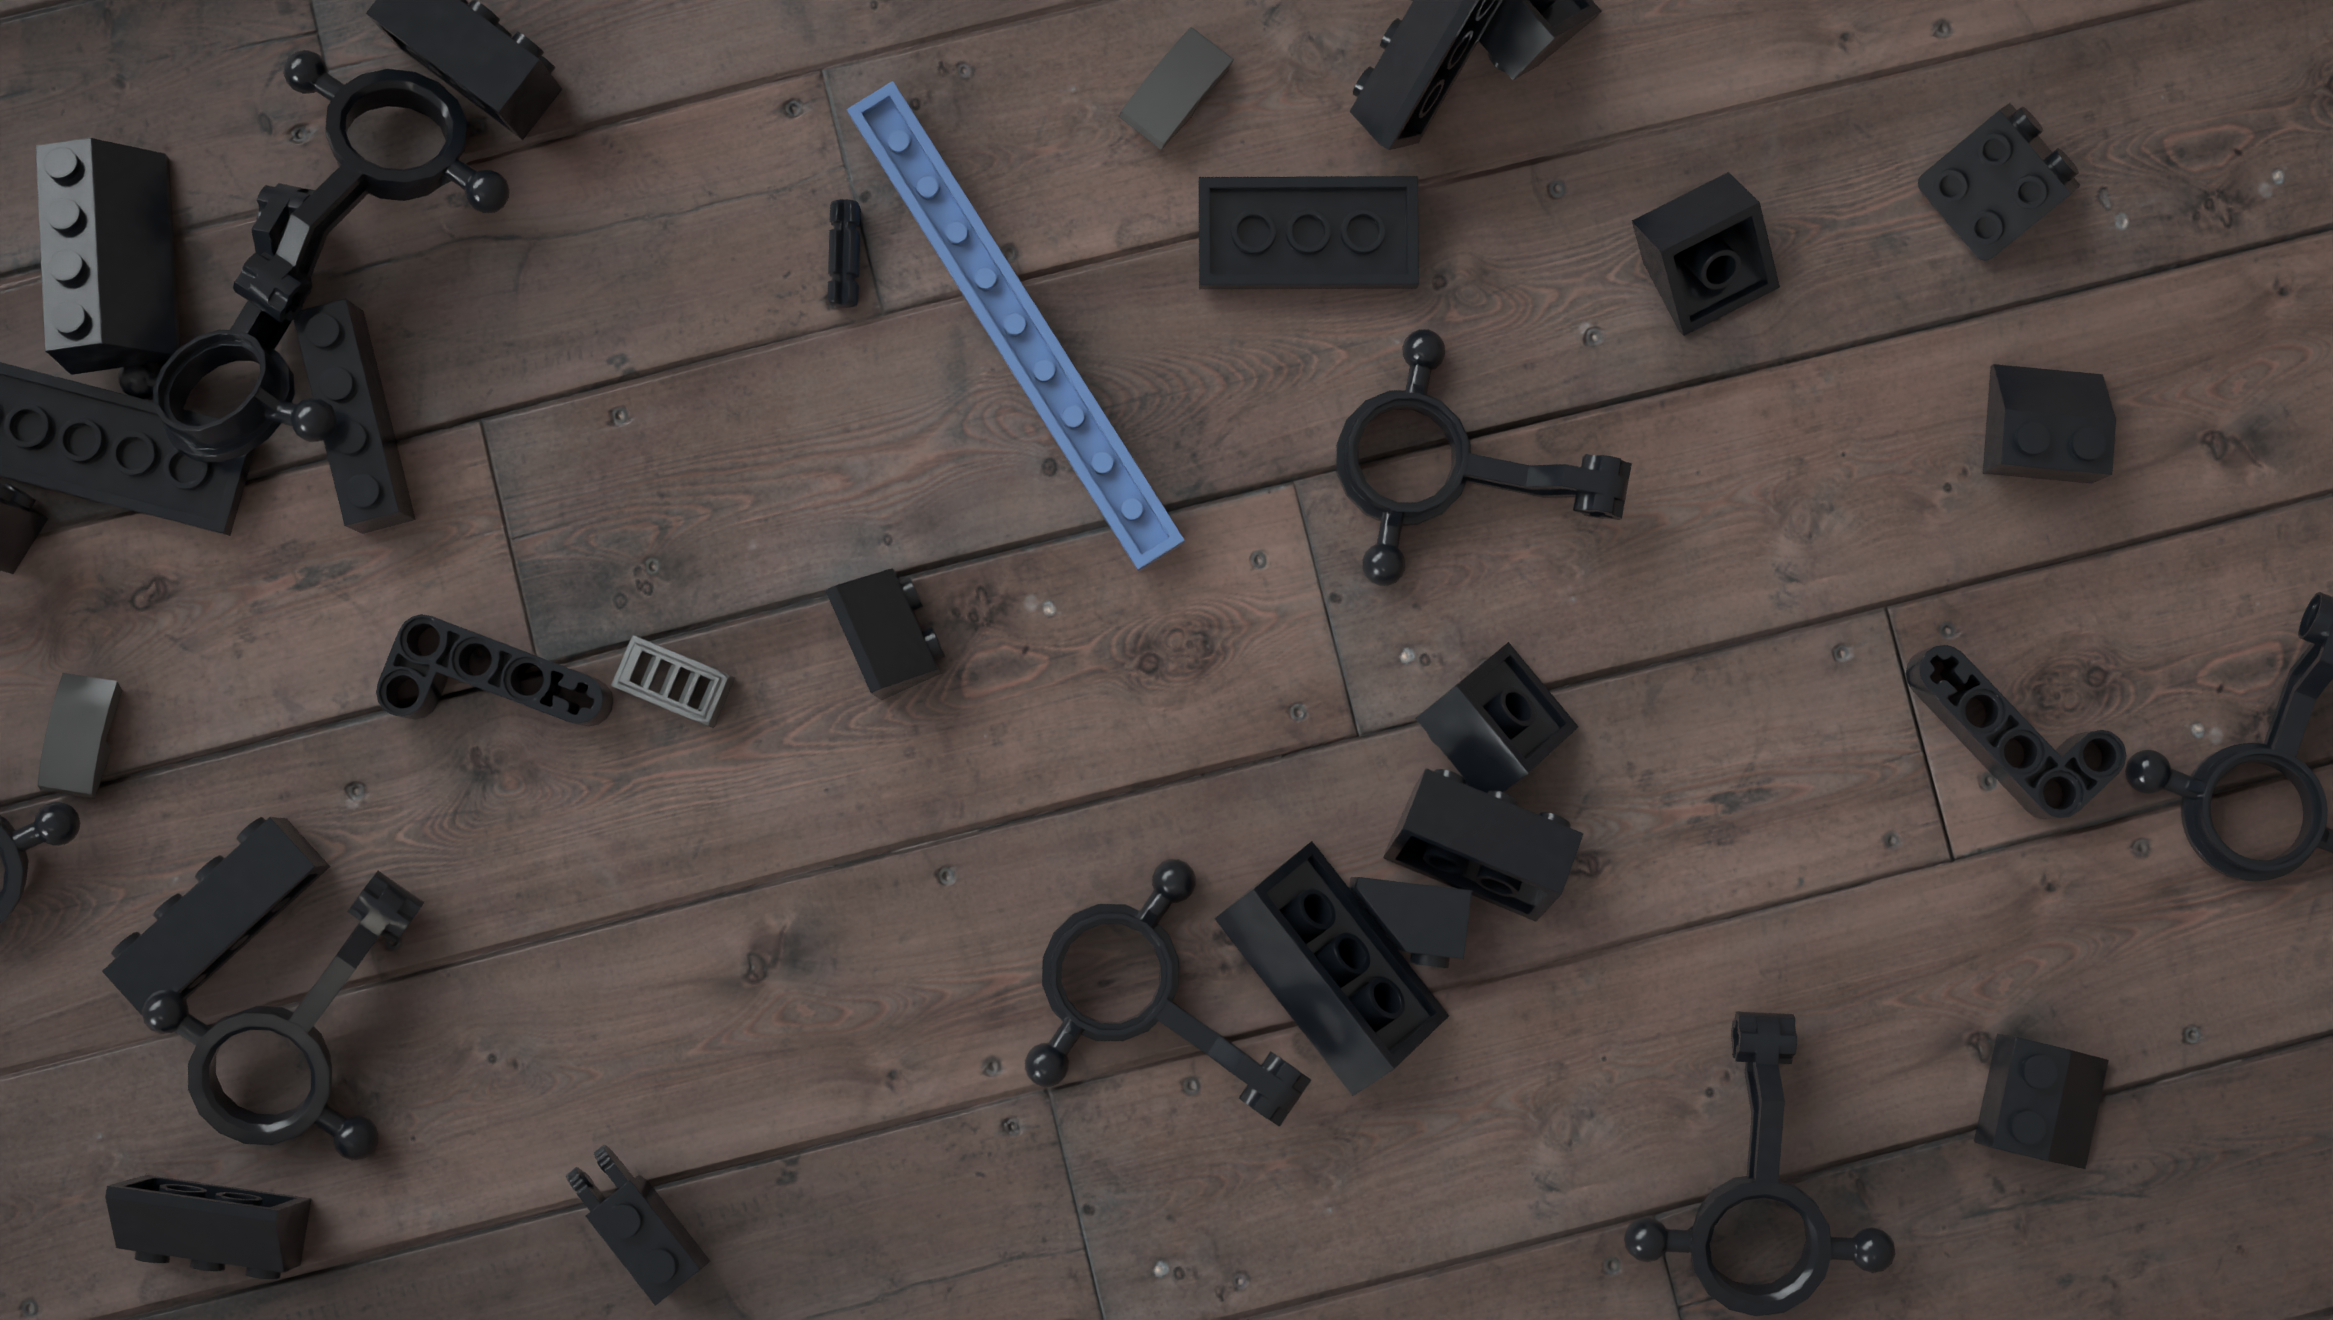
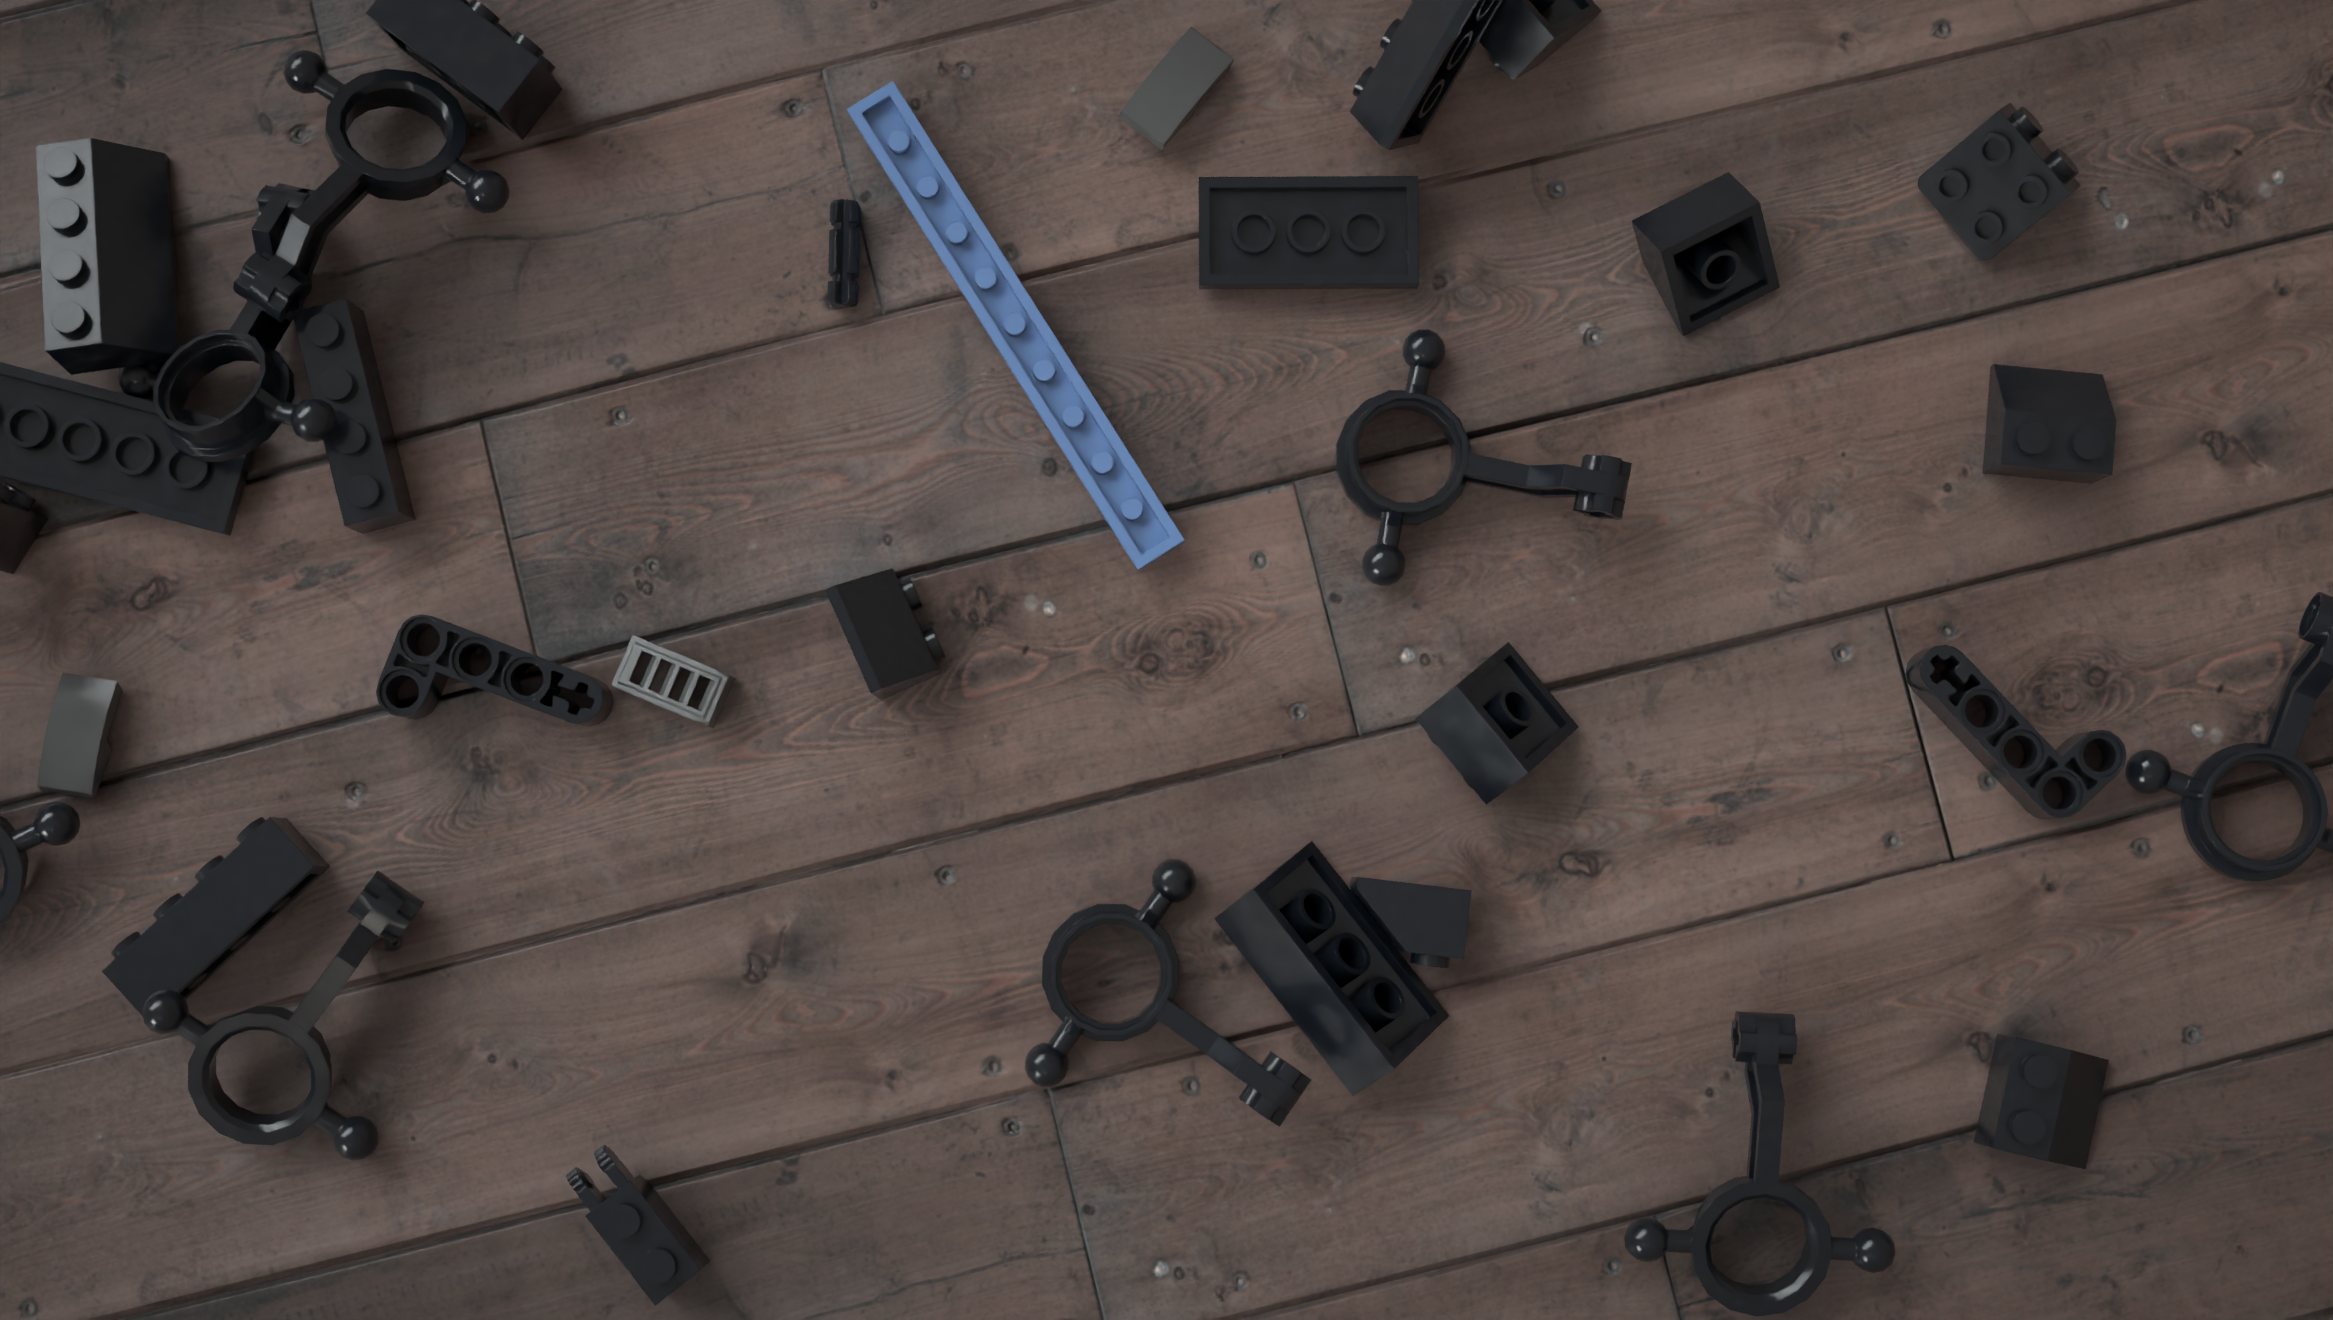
black slope [105,1175,312,1279] -> none
black slope [1383,768,1584,922] -> none

